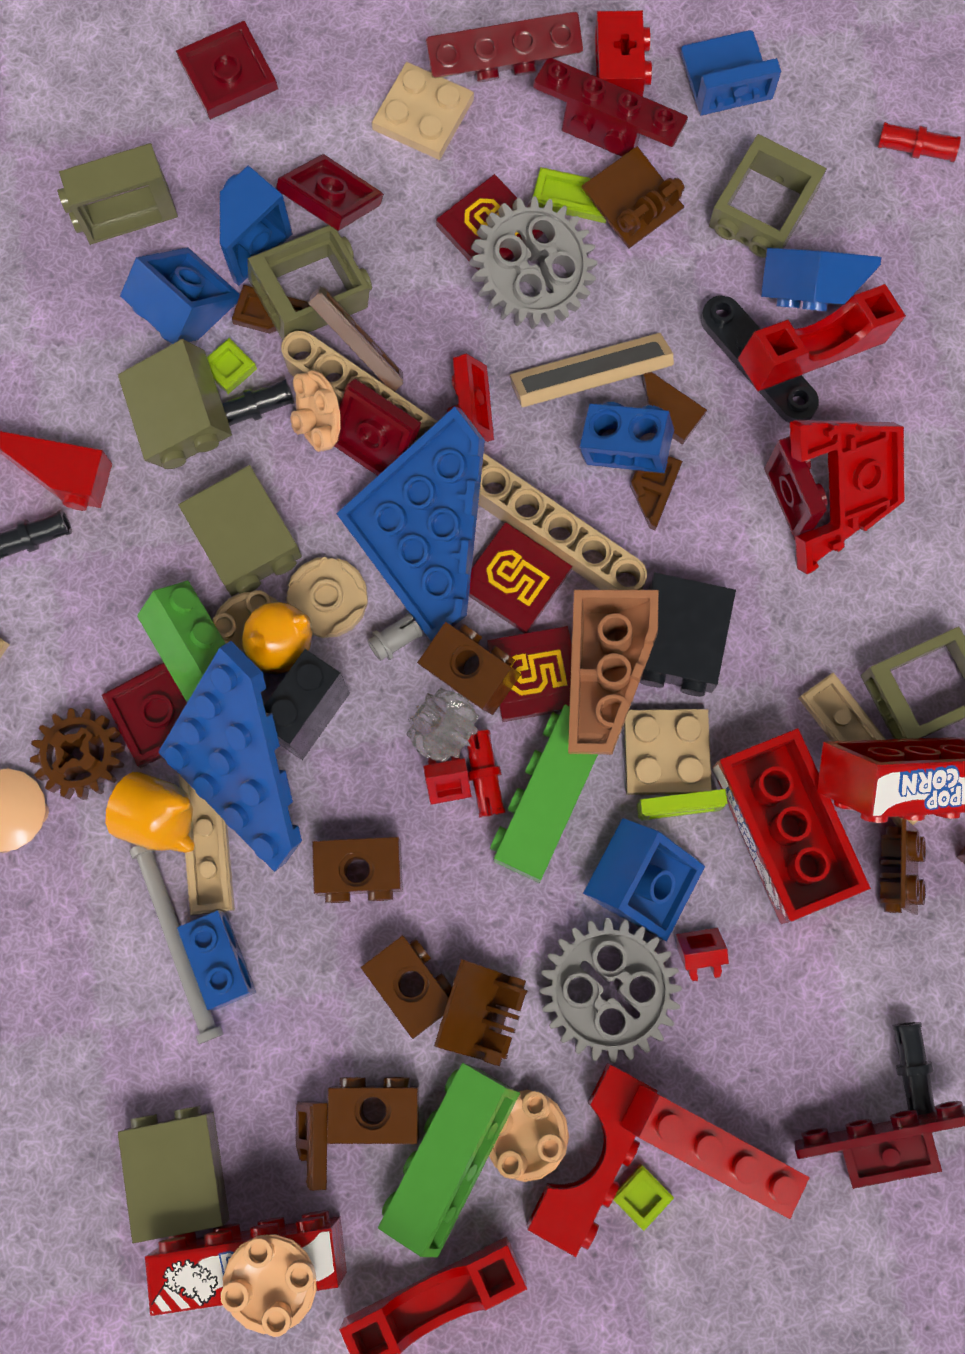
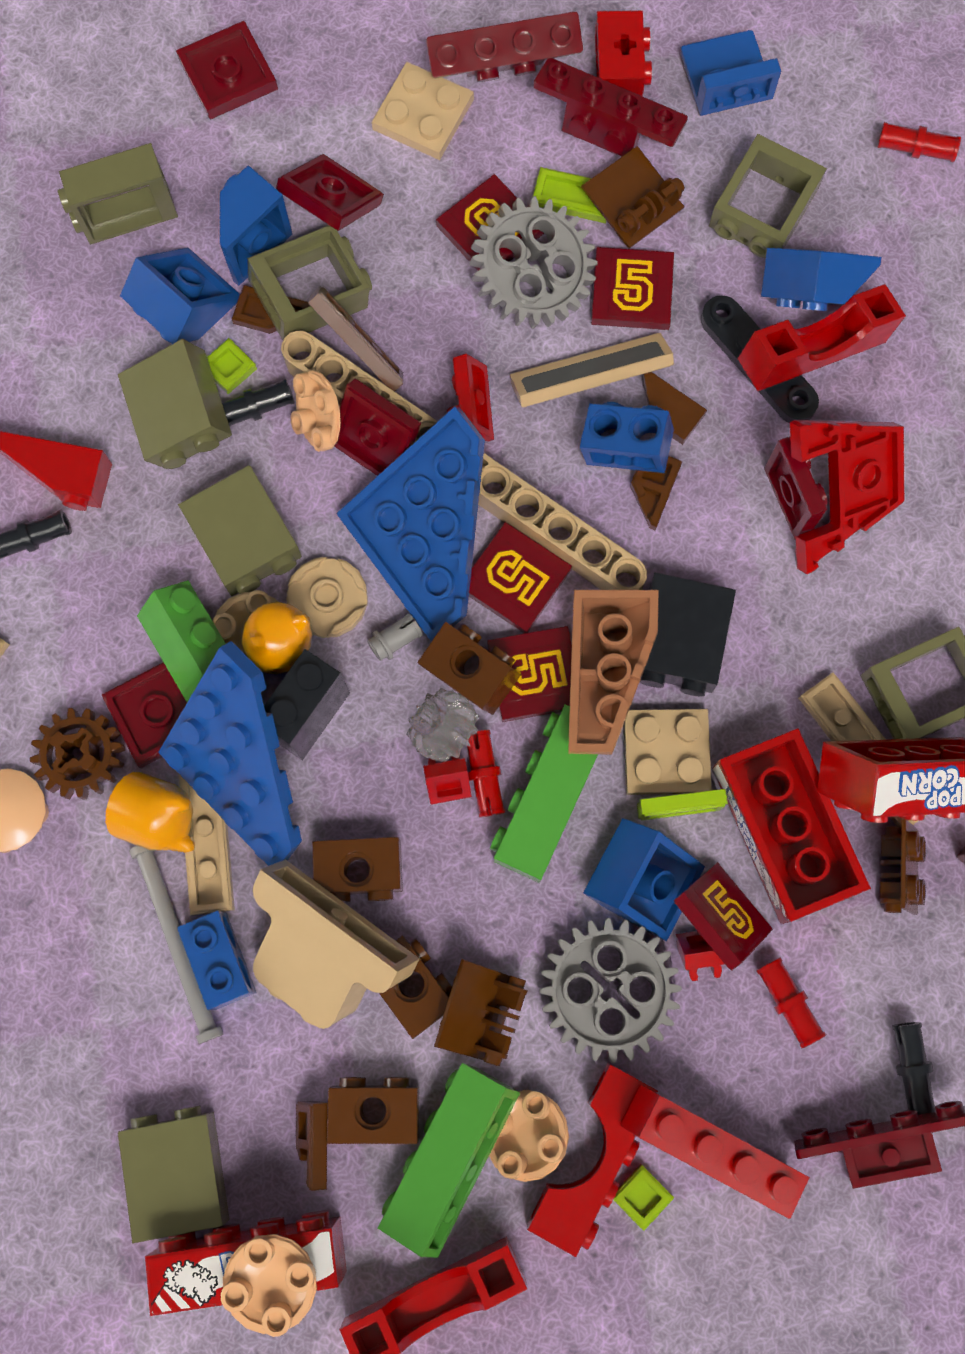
none -> tan brick [253,860,420,1029]
none -> dark red tile [591,247,674,330]
none -> dark red tile [674,862,773,971]
none -> red pin [756,957,826,1049]

